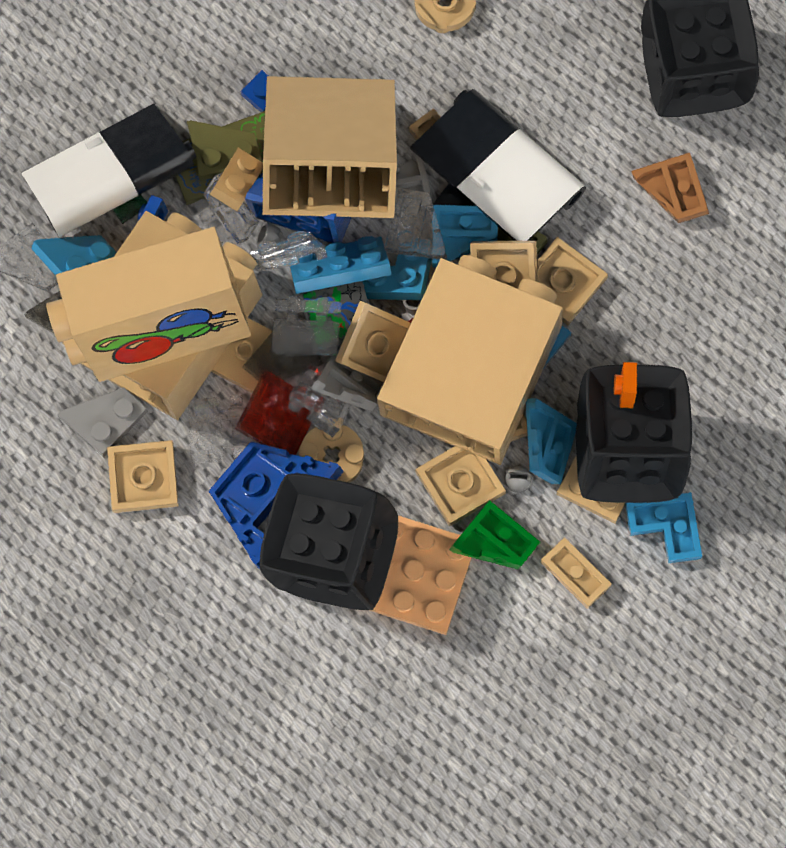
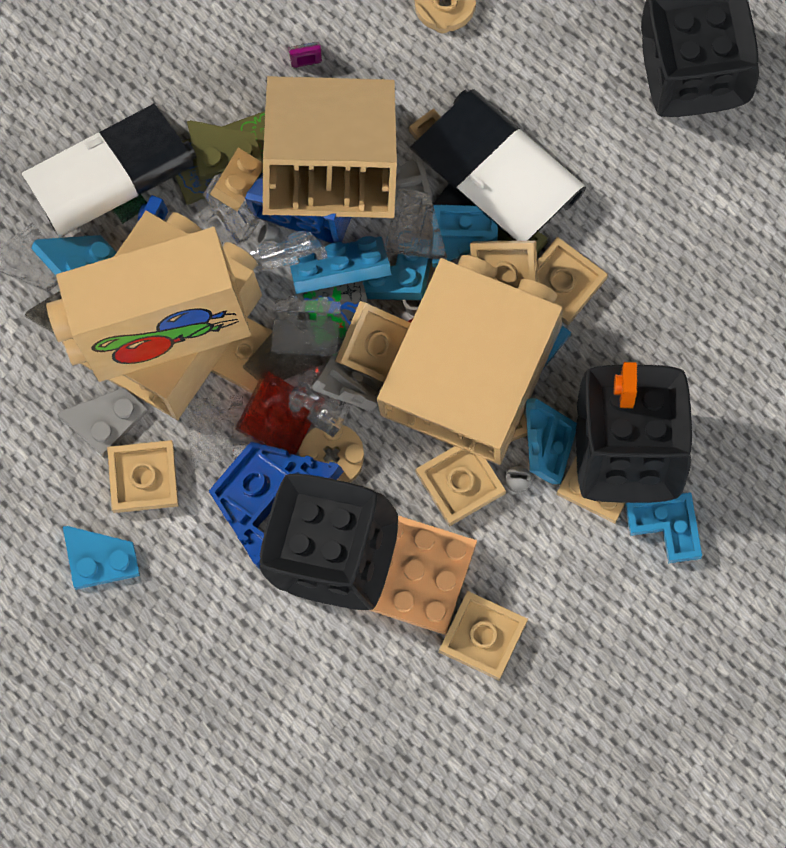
blue plate [240,70,269,112] -> none
green wing [449,500,540,569] -> none
tan plate [541,537,612,609] -> none
medium nougat wing [631,152,709,223] -> none
none -> dark azure wing [63,526,140,590]
none -> magenta slope [288,42,322,68]
none -> tan plate [439,591,528,681]

